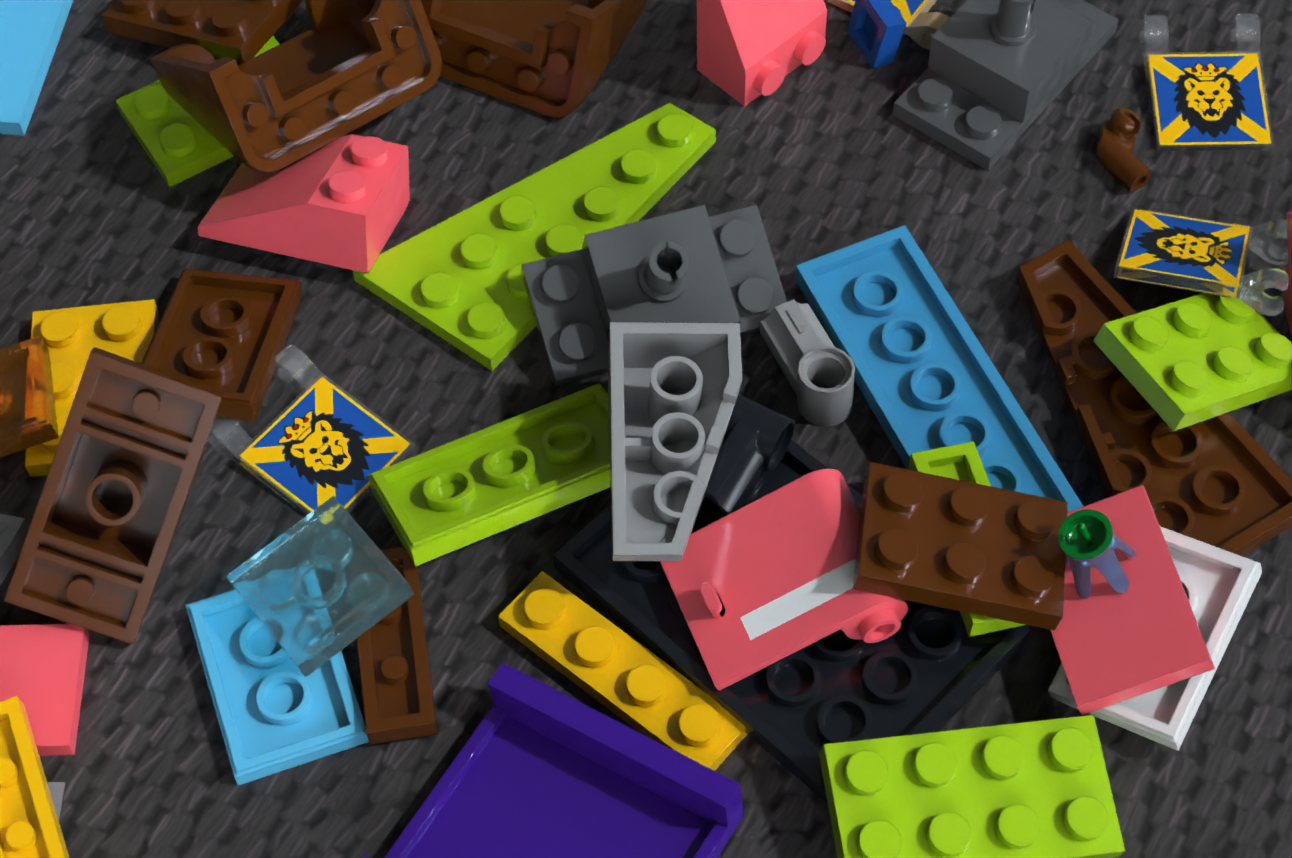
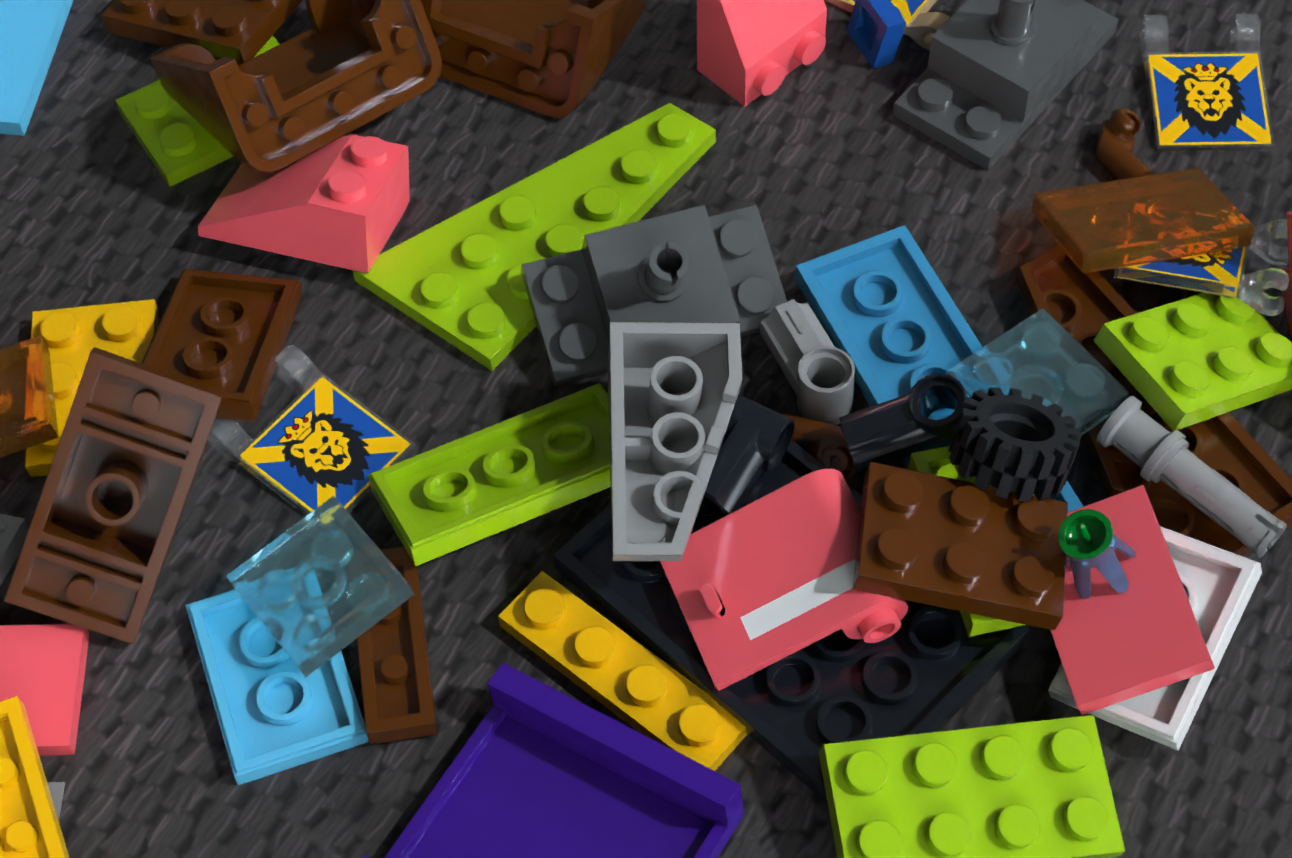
none -> reddish brown arm [783,413,856,481]
none -> black piece [839,373,967,474]
none -> clear light blue plate [946,308,1129,436]
none -> black tyre [948,387,1081,502]
none -> clear orange tile [1032,168,1255,273]
none -> light grey pin [1096,396,1287,558]

